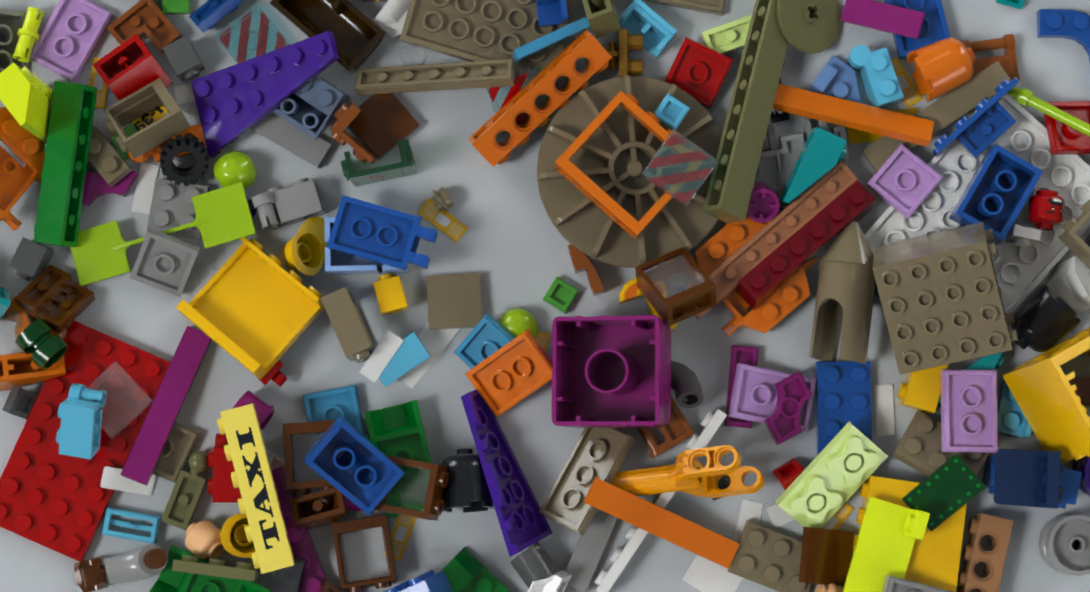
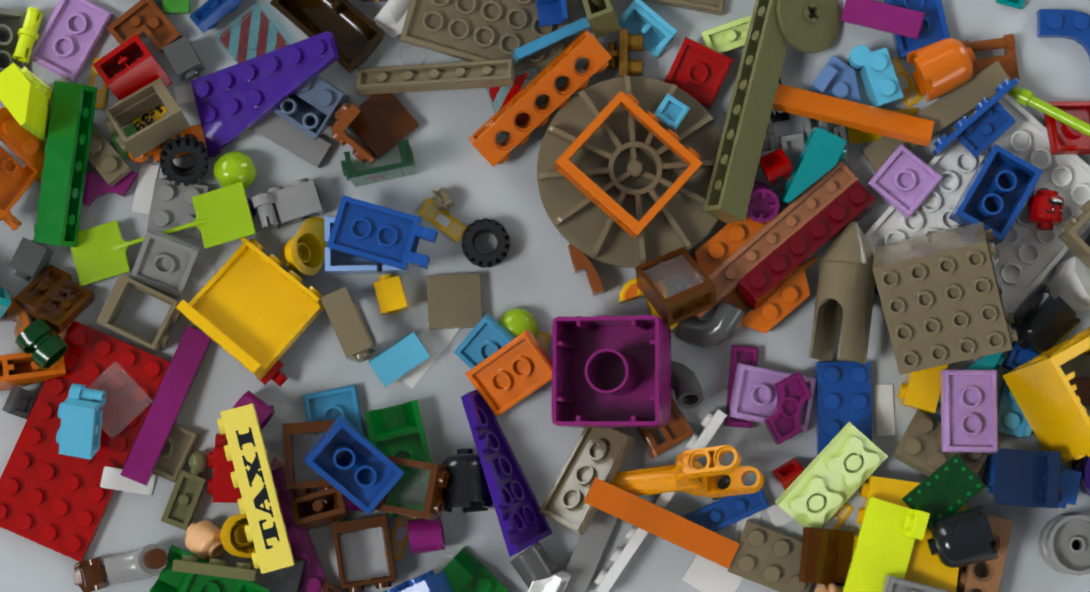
medium azure tile [102,507,162,544] -> none
white sticker [359,330,404,383] -> none
bright green tile [543,277,580,314] -> none
clear light blue tile [641,129,719,207] -> none
white plate [1006,225,1042,247] -> none
none -> dark tan window [96,273,182,352]
none -> magenta piece [407,516,445,554]
none -> black tyre [462,218,510,268]
none -> dark grey cylinder [675,300,745,348]
none -> blue tile [685,488,770,532]
none -> red tile [759,148,793,185]
none -> black cylinder [927,505,998,568]
none -> blue tile [1002,342,1040,371]

